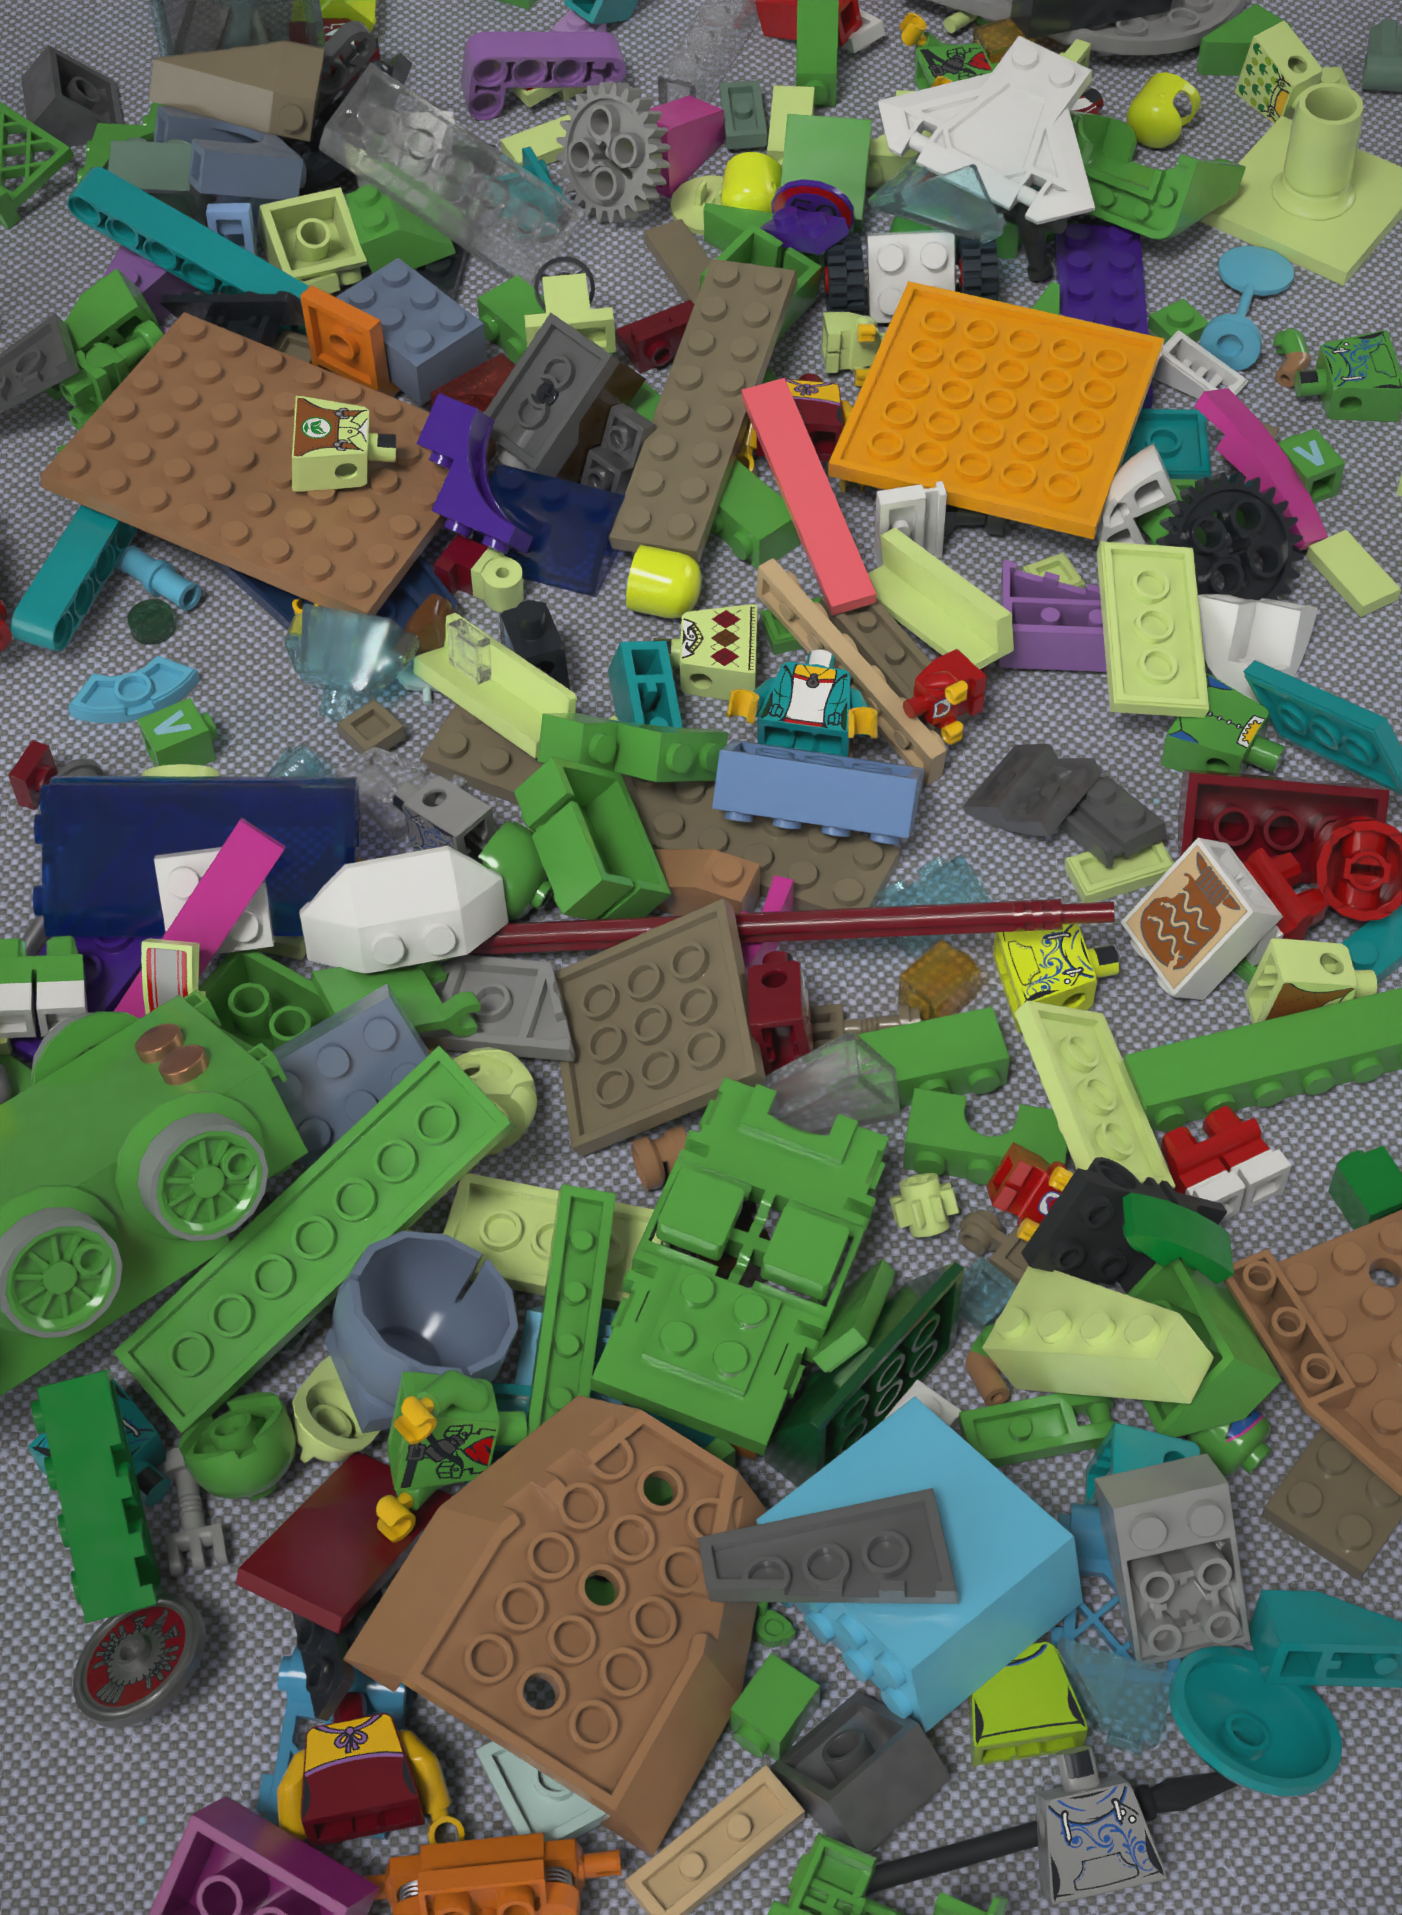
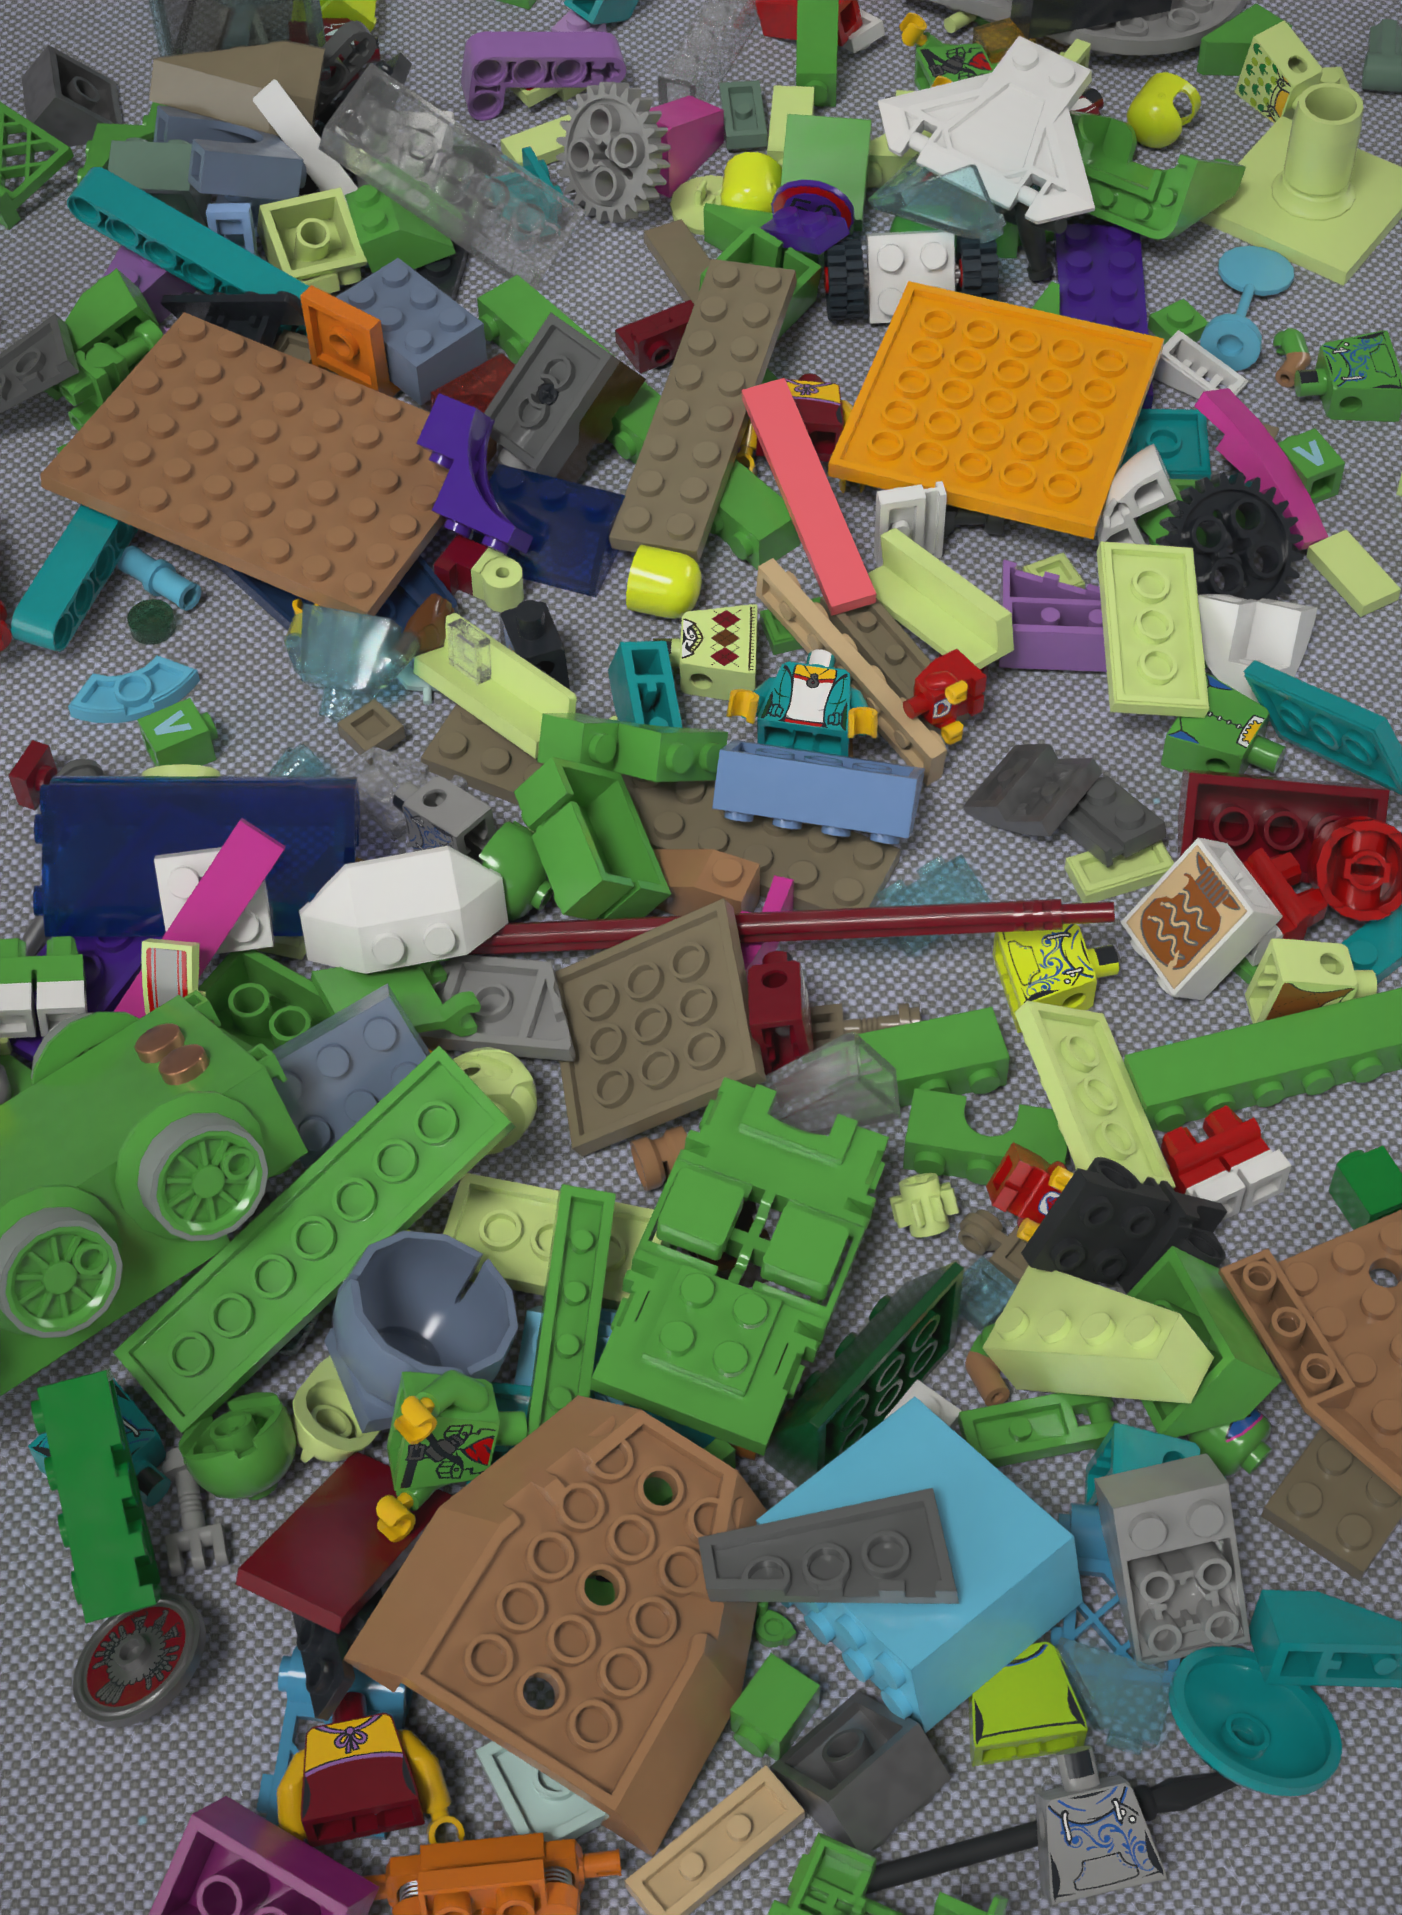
yellowish green torso [292,396,396,492] -> none
yellowish green piece [524,256,616,353] -> none
flat silver slope [579,403,656,510] -> none
bright green tile [812,1259,896,1373] -> none
yellowish green piece [821,312,885,387] -> none
clear yellow brick [898,940,980,1021] -> none
green slope [1123,1192,1234,1285] -> none
none -> white sticker [253,79,358,206]

